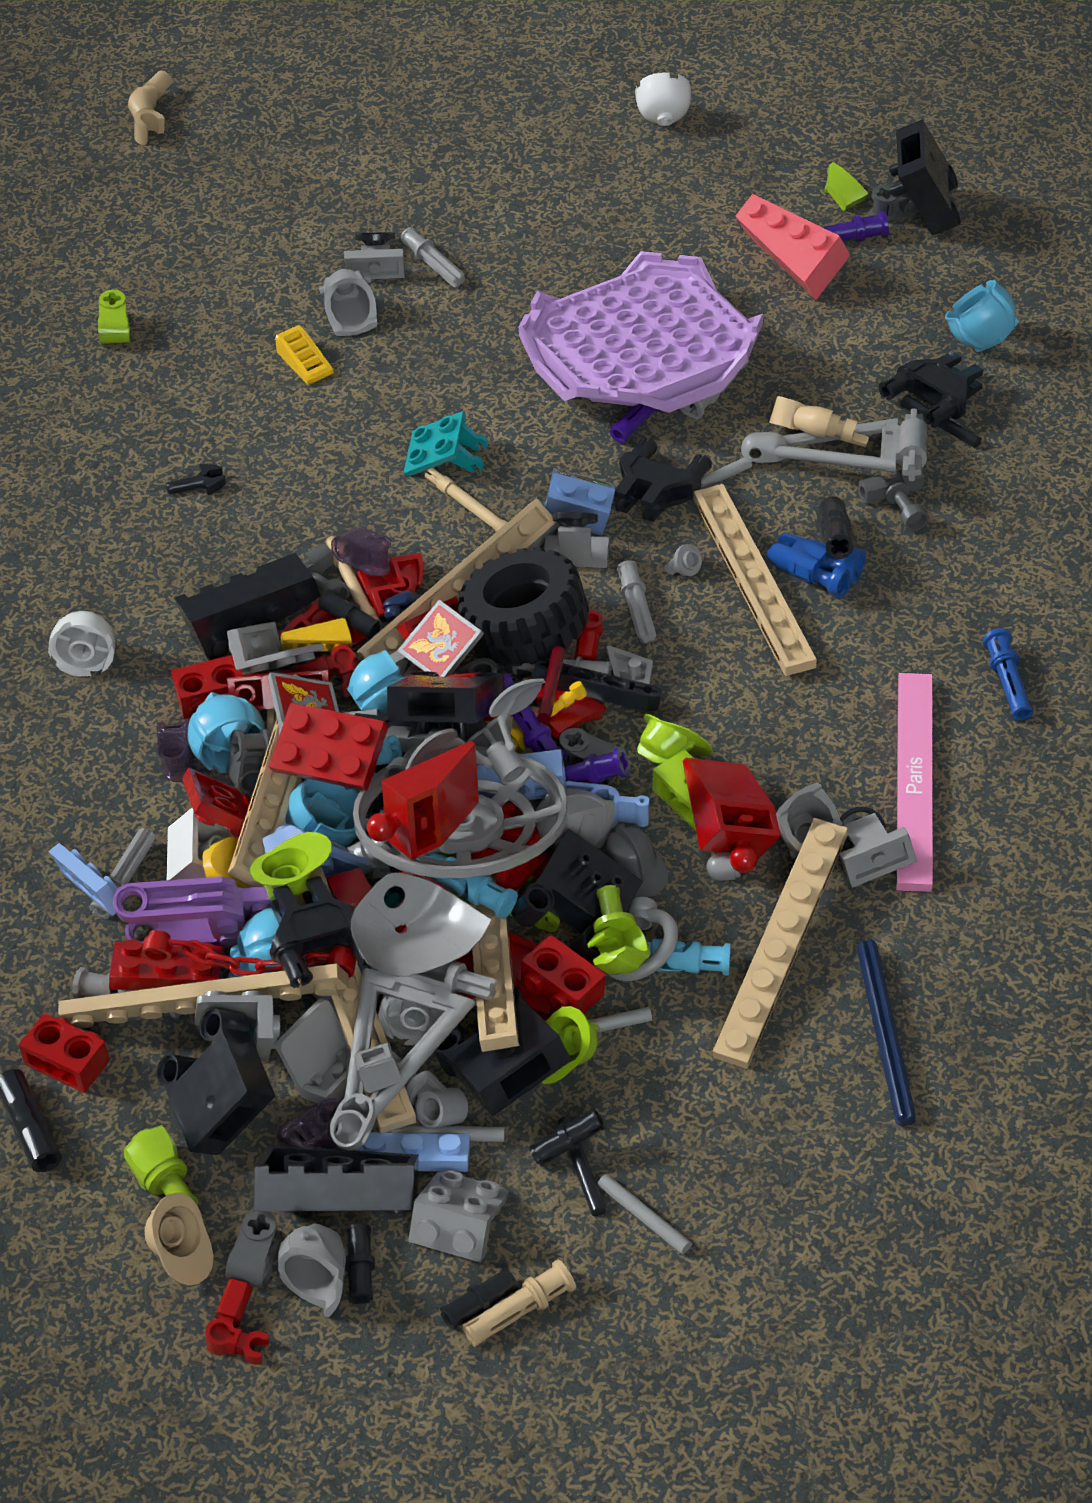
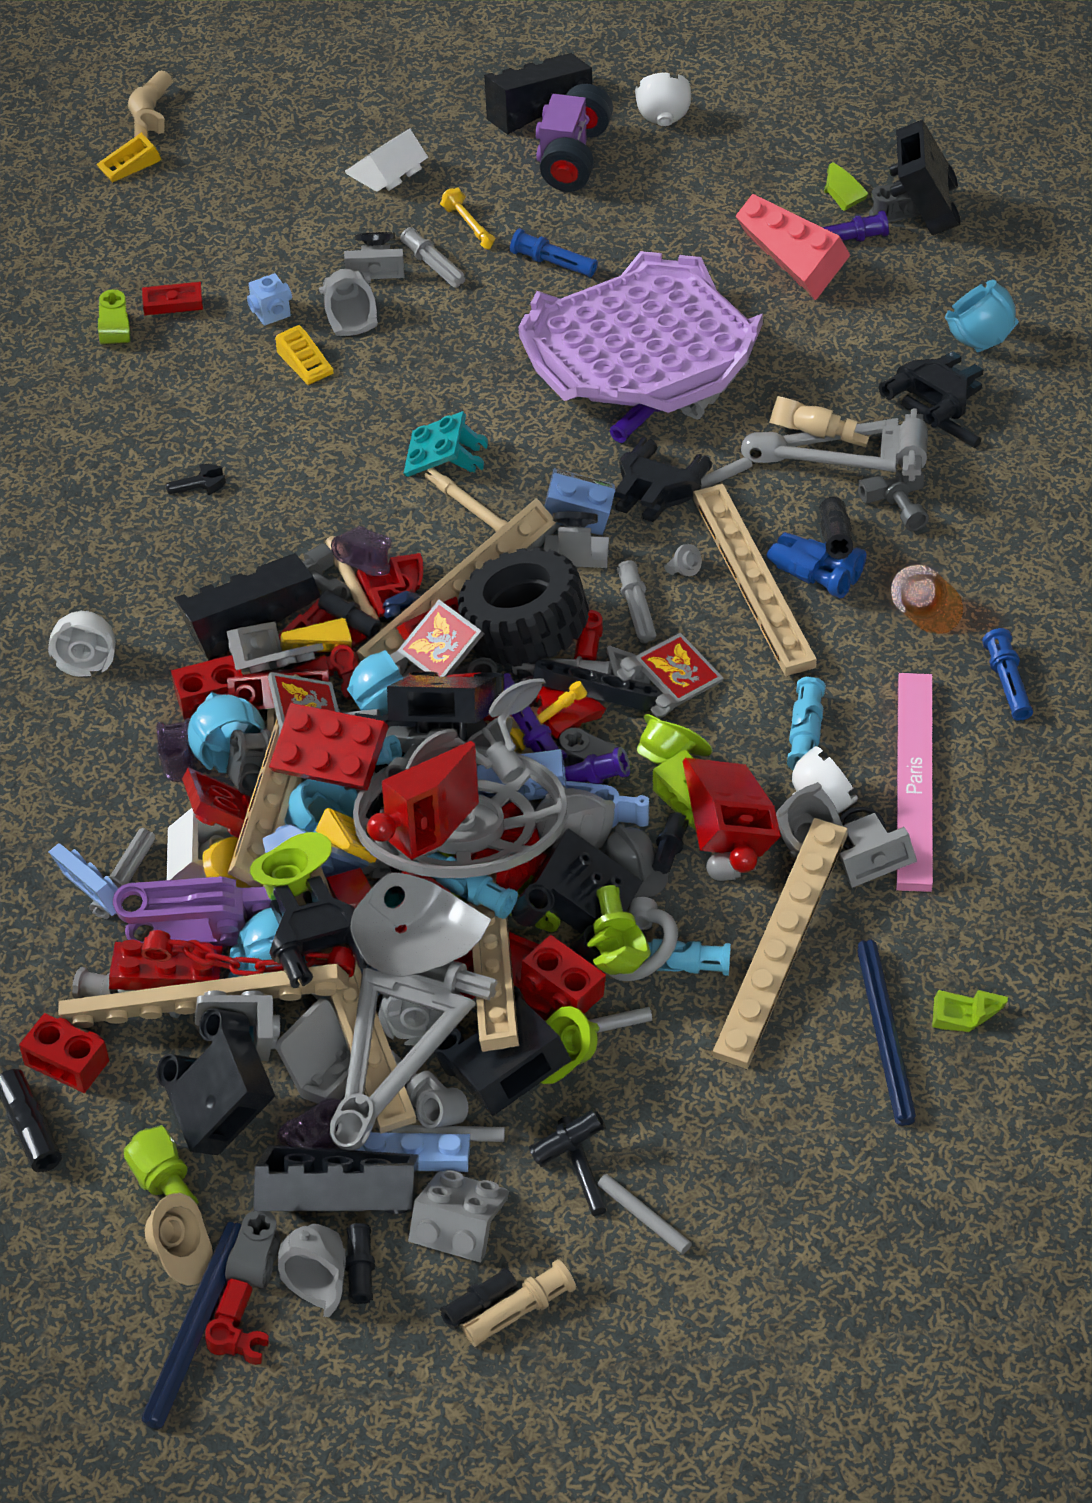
light grey slope [354,1042,401,1093] -> none
dark red bar [537,646,565,723] -> none
none -> yellow slope [96,132,162,183]
none -> dark blue axle [141,1222,242,1429]
none -> red plate [142,282,203,316]
none -> light blue brick [247,273,292,326]
none -> yellow slope [315,808,377,863]
none -> white slope [345,128,428,192]
none -> yellow piece [440,187,496,250]
none -> black wedge [484,53,593,135]
none -> blue pin [510,228,598,278]
none -> brick [536,84,613,192]
none -> flag [616,633,724,719]
none -> black axle [652,812,689,874]
none -> medium azure piece [787,677,826,770]
none -> white cylinder [792,746,858,814]
none -> clear orange piece [891,564,963,634]
none -> lime slope [932,990,1008,1032]

